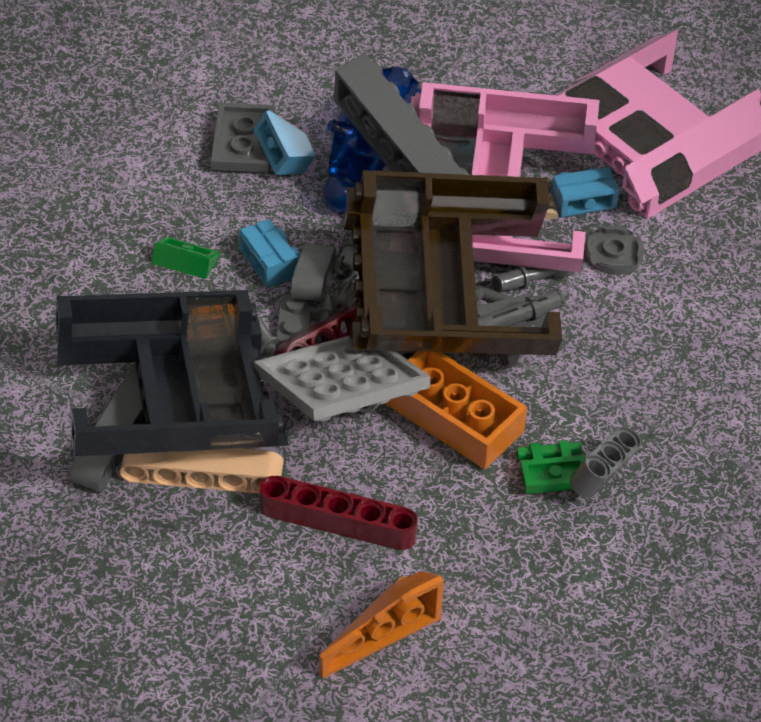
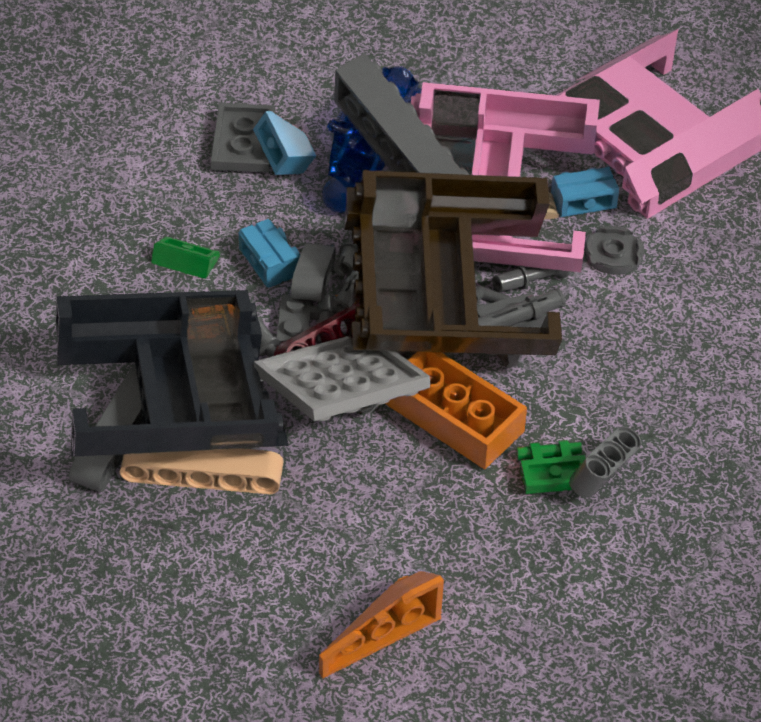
dark red beam [260,475,418,550] -> none

